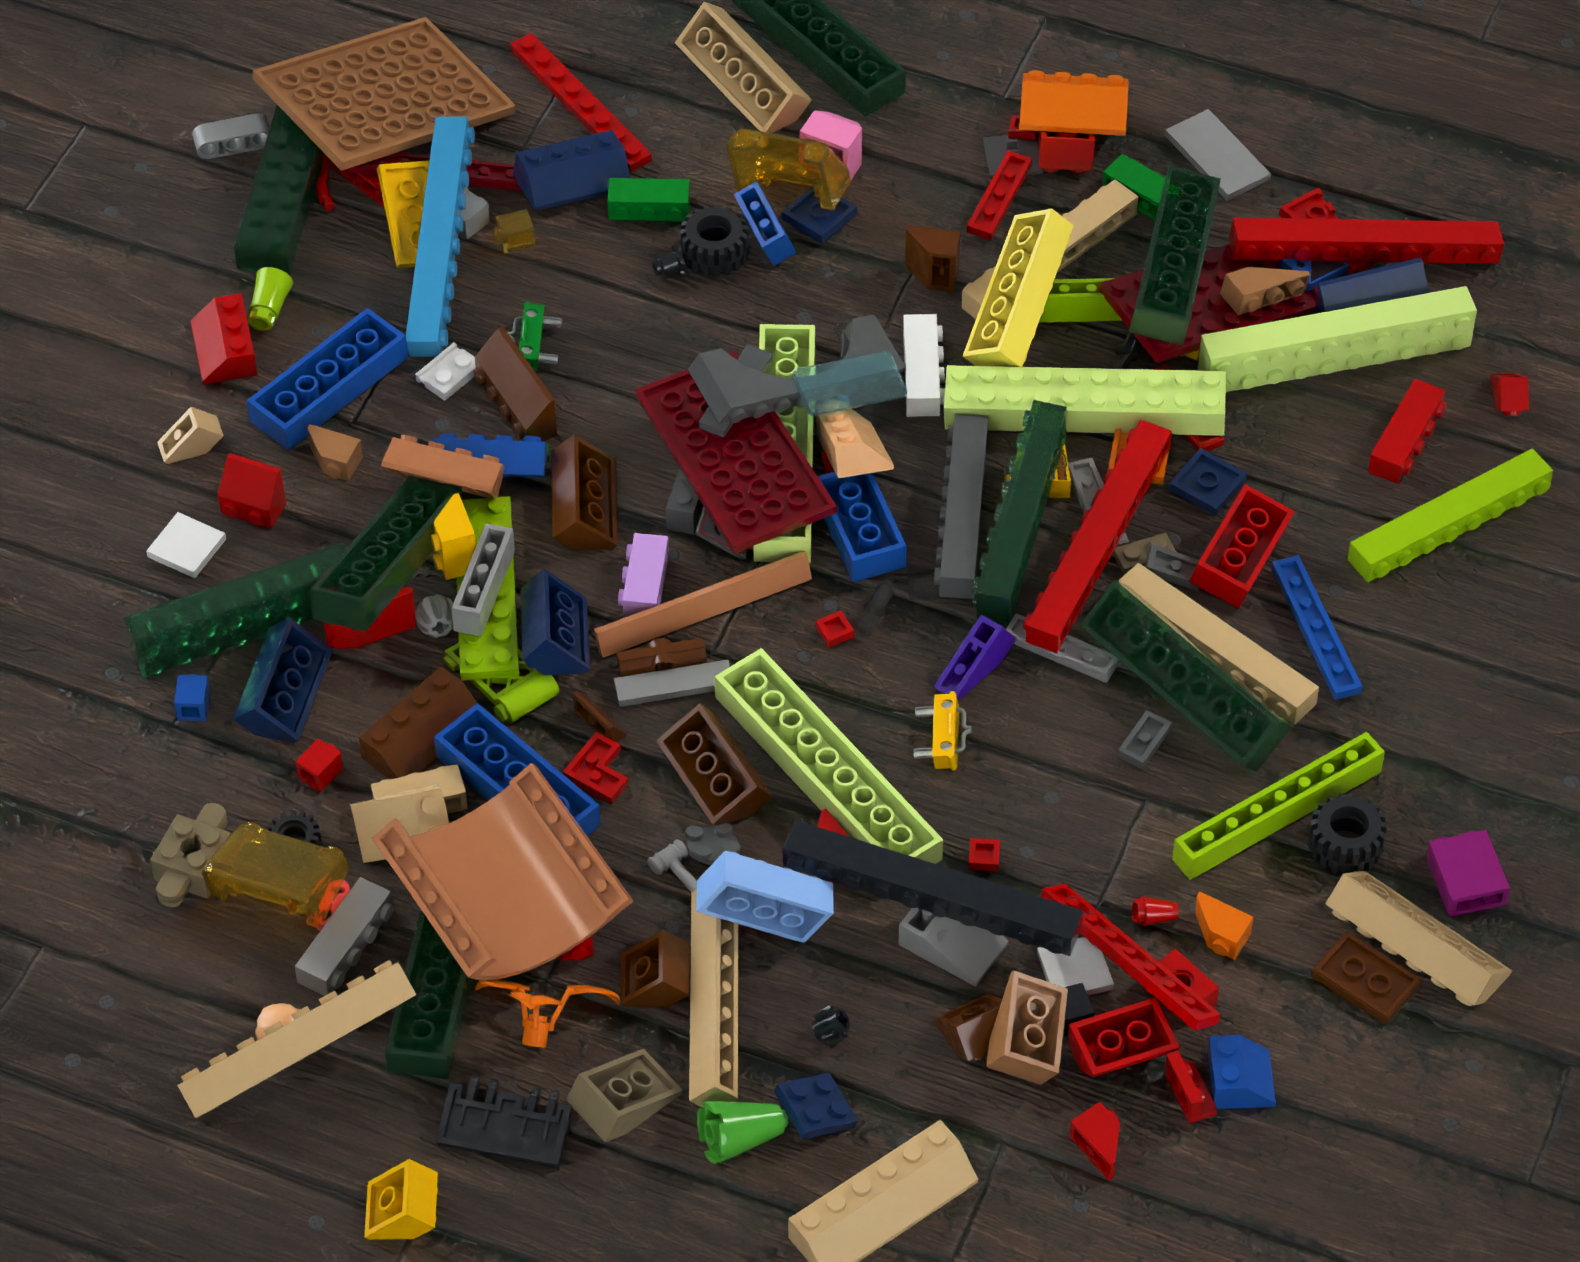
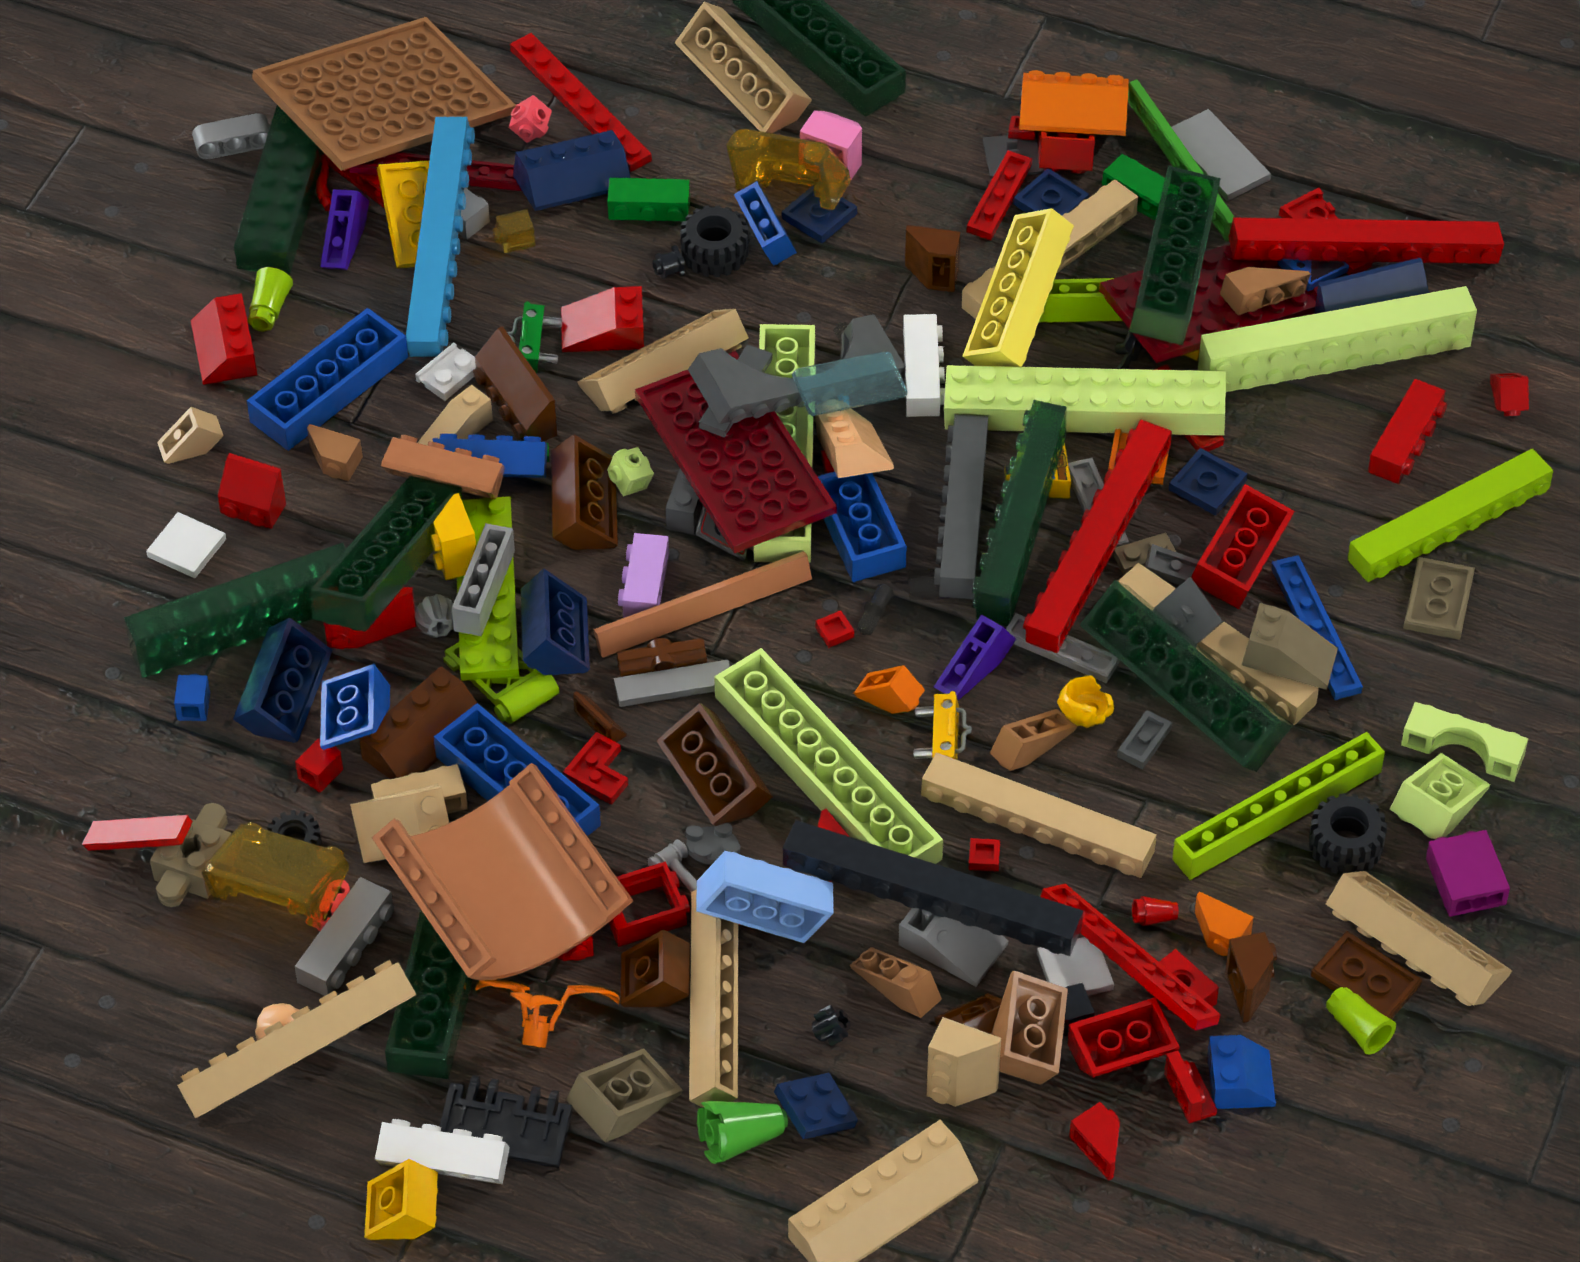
none -> tile [82,815,193,851]
none -> dark purple slope [320,189,369,270]
none -> blue slope [320,664,390,750]
none -> white brick [375,1119,510,1185]
none -> tan slope [418,385,493,446]
none -> coral brick [508,95,552,143]
none -> red slope [561,286,644,352]
none -> tan slope [578,309,749,414]
none -> yellowish green brick [607,447,654,497]
none -> red window [608,861,690,947]
none -> medium nougat slope [850,947,942,1018]
none -> orange slope [853,665,925,714]
none -> tan brick [921,752,1157,878]
none -> tan slope [927,1017,1001,1107]
none -> medium nougat slope [990,709,1077,771]
none -> dark blue plate [1013,168,1089,216]
none -> yellow hair [1057,675,1114,728]
none -> bright green tile [1128,80,1235,241]
none -> dark grey piece [1147,577,1224,659]
none -> reddish brown slope [1225,932,1277,1023]
none -> dark tan slope [1242,603,1338,690]
none -> lime plant [1326,987,1396,1055]
none -> yellowish green slope [1389,753,1491,839]
none -> yellowish green arch [1401,702,1528,782]
none -> dark tan tile [1403,557,1475,640]

